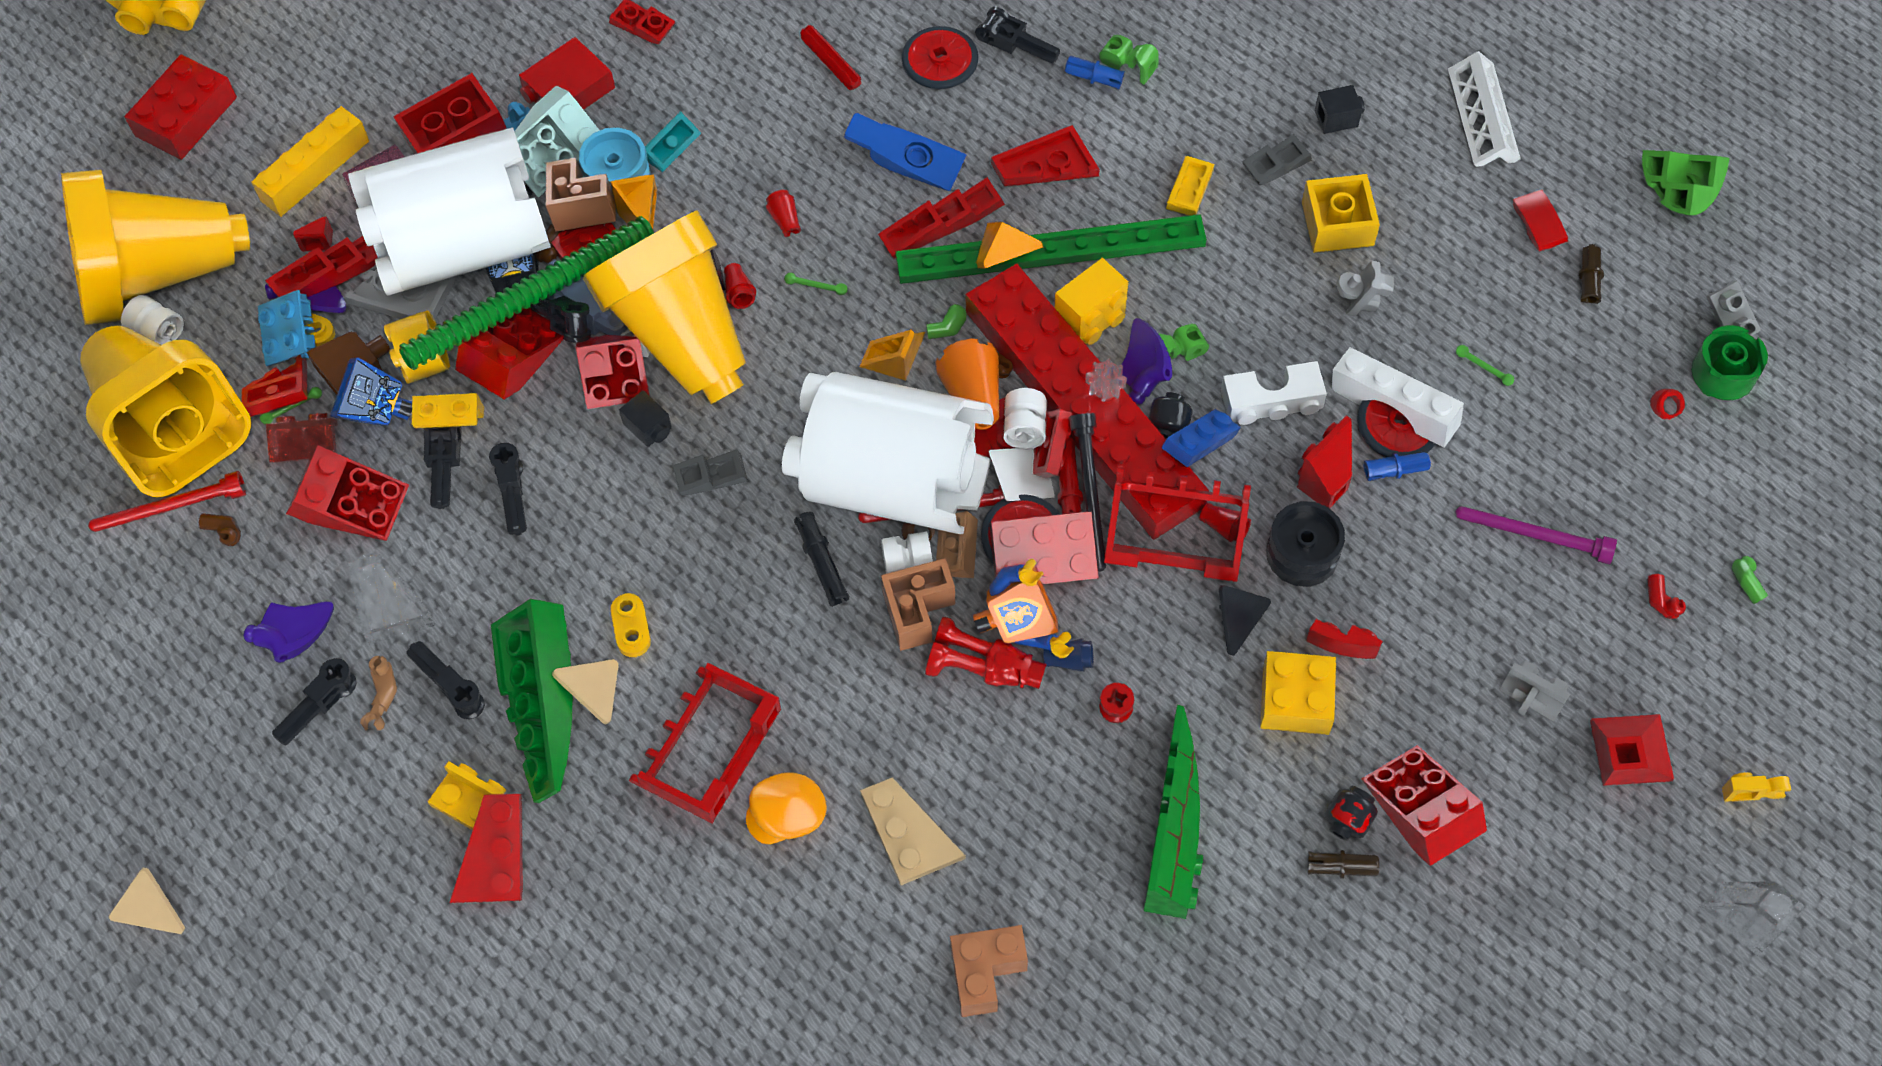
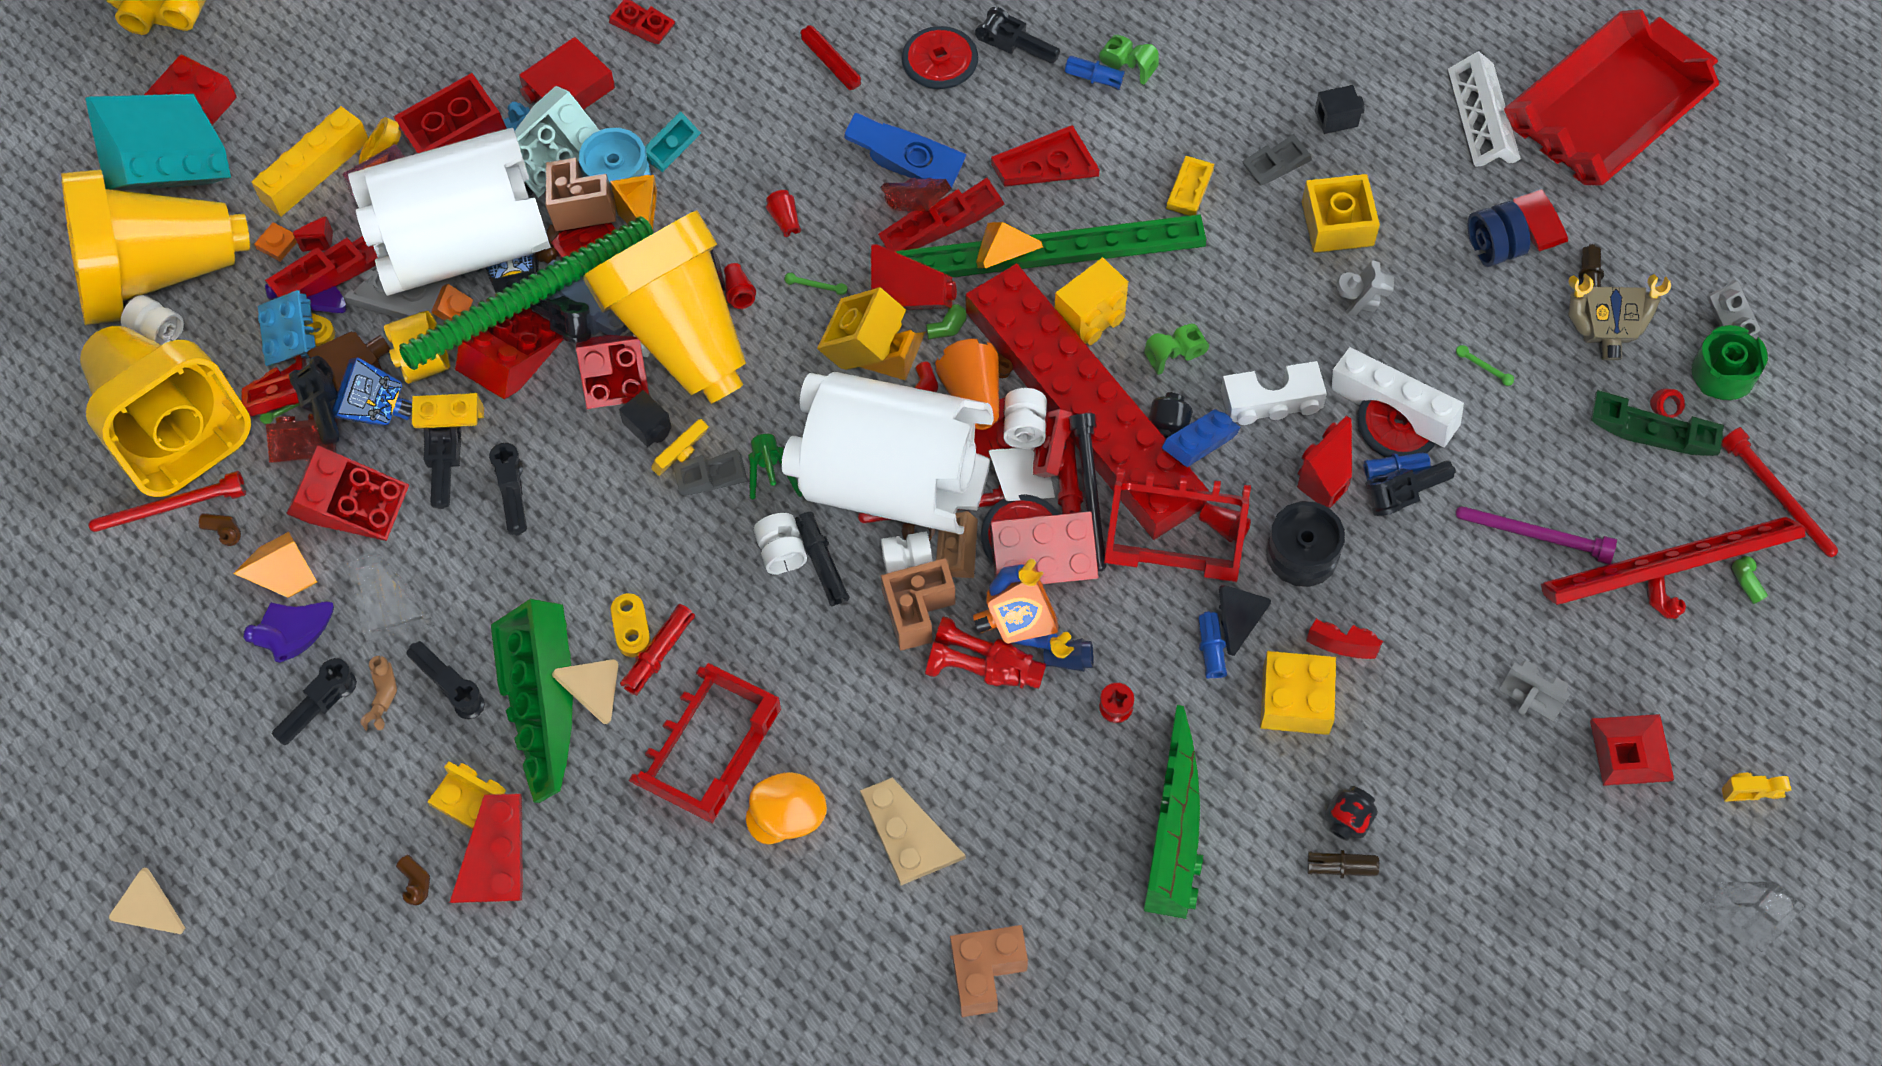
clear gear [1086,359,1127,402] -> none
dark purple arm [1116,318,1172,405] -> none
red slope [1361,745,1487,866] -> none
bright green brick [1642,150,1730,215] -> none
none -> teal slope [85,94,231,190]
none -> light orange slope [233,532,317,598]
none -> orange plate [254,222,297,262]
none -> black connector [289,355,339,445]
none -> yellow plate [359,117,401,168]
none -> reddish brown arm [396,855,430,905]
none -> orange plate [431,284,473,321]
none -> red pin [620,604,695,696]
none -> yellow plate [651,419,709,476]
none -> green plant [748,434,803,500]
none -> white wheel [753,513,807,575]
none -> yellow brick [817,287,906,370]
none -> red slope [871,244,957,310]
none -> clear red bracket [880,178,952,212]
none -> red arm [915,361,939,392]
none -> blue axle [1198,611,1227,679]
none -> black connector [1365,460,1456,516]
none -> dark blue wheel [1467,201,1530,267]
none -> red panel [1504,9,1720,185]
none -> red tile [1541,517,1806,605]
none -> dark tan torso [1568,274,1671,360]
none -> dark green slope [1591,390,1724,456]
none -> red piece [1721,427,1838,557]

